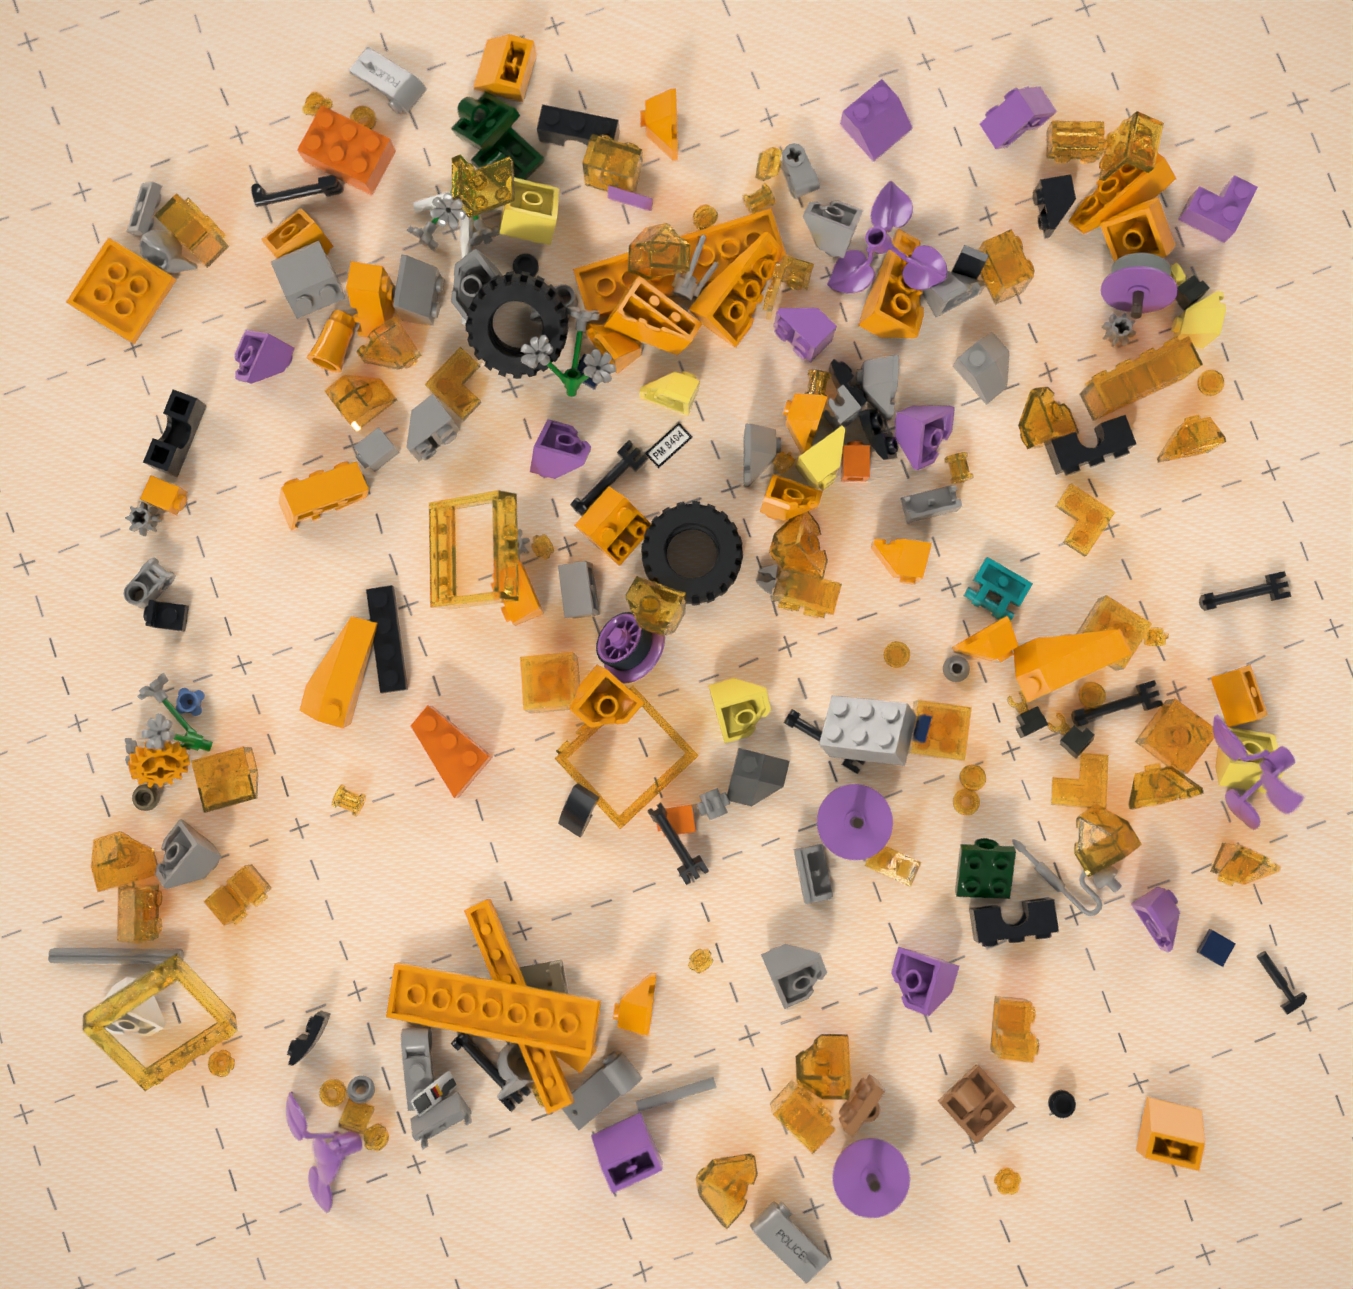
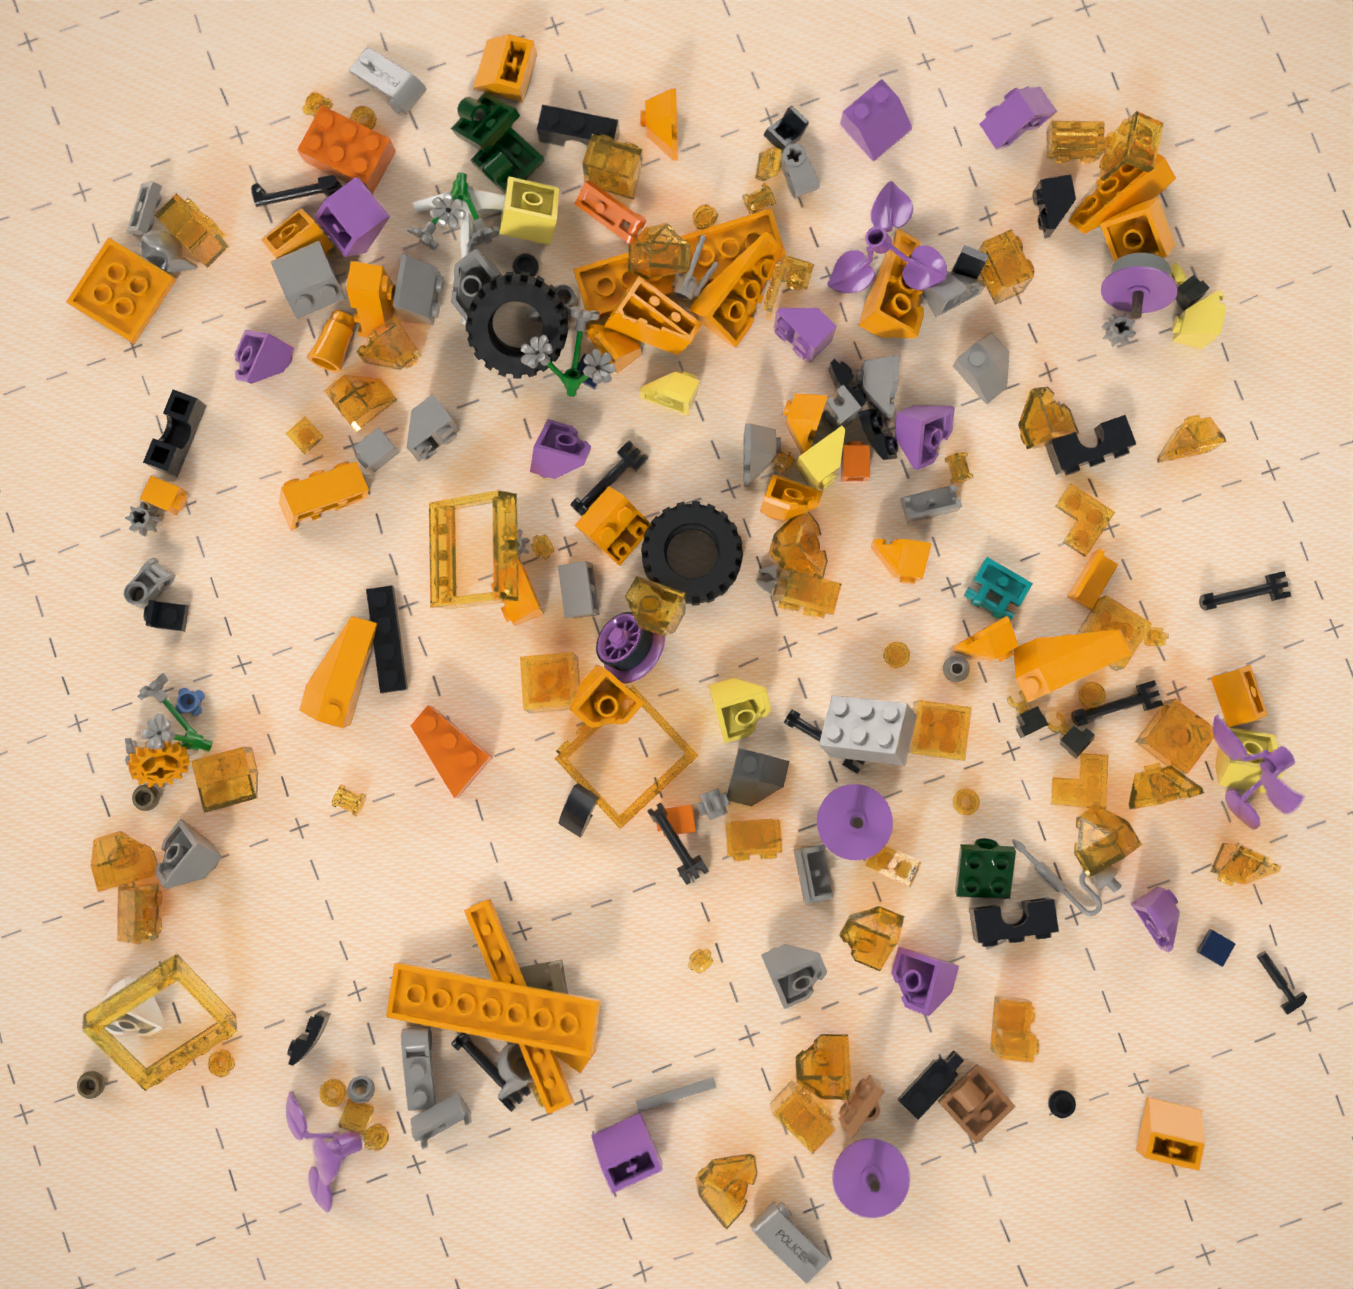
light grey axle [48,948,184,964] -> none
clear yellow piece [203,864,272,926] -> none
sticker [411,1071,457,1117] -> none
clear yellow plate [425,347,482,421] -> none
clear yellow bracket [452,154,515,218] -> none
light grey door [561,1051,642,1131] -> none
medium lavender sticker [607,185,653,211] -> none
light orange slope [613,972,657,1036] -> none
sticker [644,422,693,469] -> none
light grey slope [803,201,863,258] -> none
clear yellow bush [804,369,831,396] -> none
dark blue tile [912,714,932,744] -> none
clear yellow plate [959,765,986,791] -> none
clear yellow plate [994,1168,1021,1195] -> none
clear yellow brick [1079,336,1203,421] -> none
medium lavender brick [1178,175,1258,243] -> none
clear yellow plate [1197,370,1225,396] -> none
none -> dark tan plate [77,1071,105,1099]
none -> clear yellow plate [285,416,324,454]
none -> medium lavender slope [314,177,390,257]
none -> orange plate [574,180,647,244]
none -> clear yellow brick [724,818,783,861]
none -> black bracket [763,106,809,153]
none -> clear yellow slope [839,906,905,971]
none -> black hinge [897,1050,964,1120]
none -> light orange panel [1067,548,1119,610]

